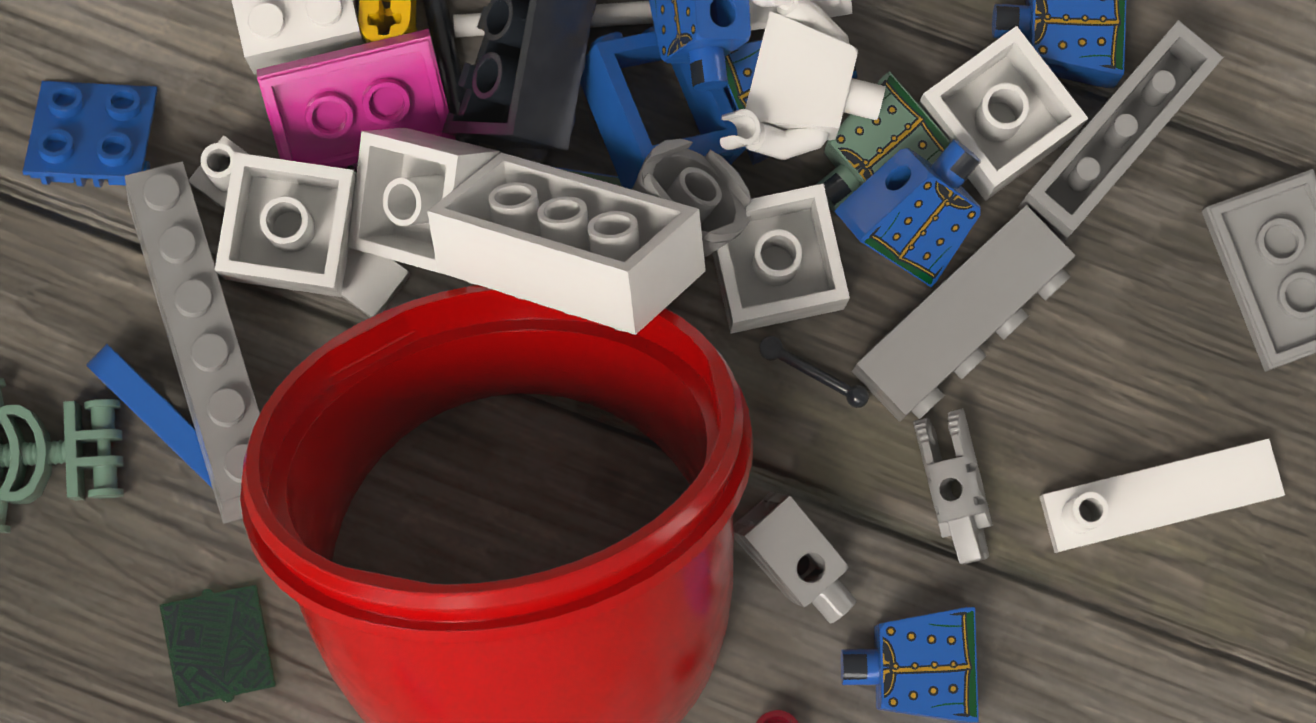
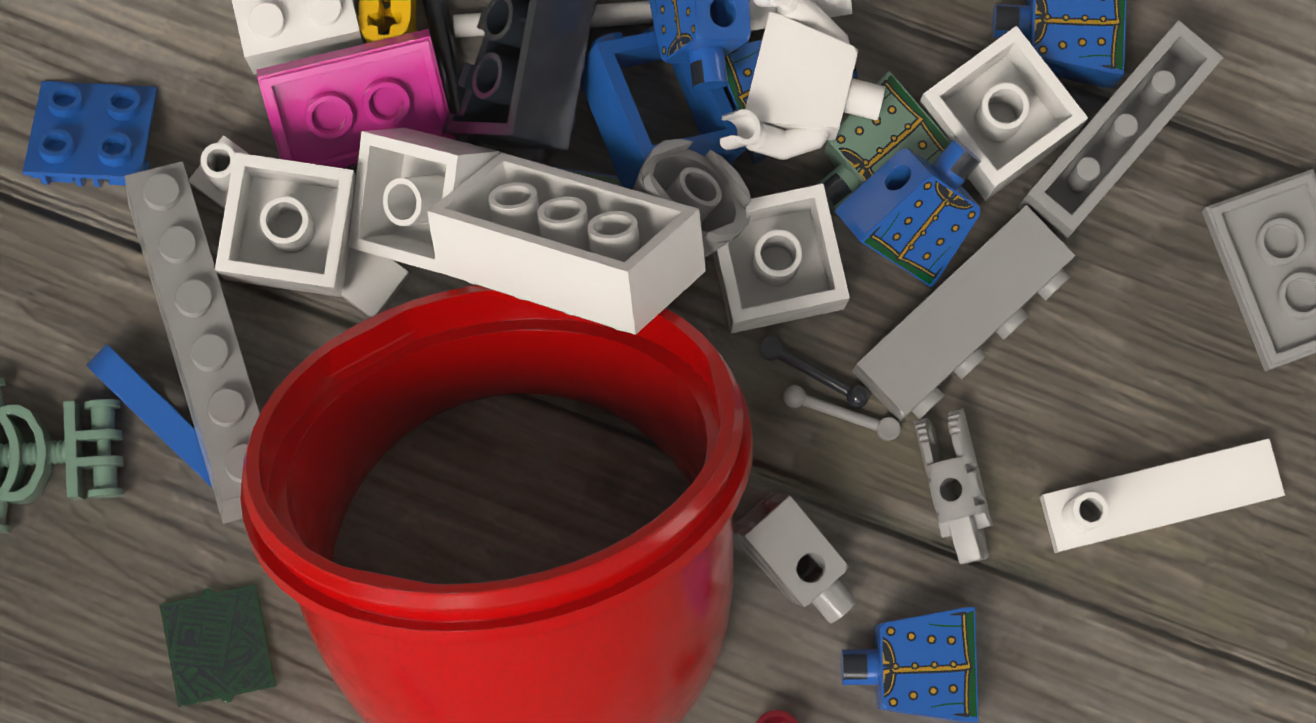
none -> light grey hinge [783,385,901,441]

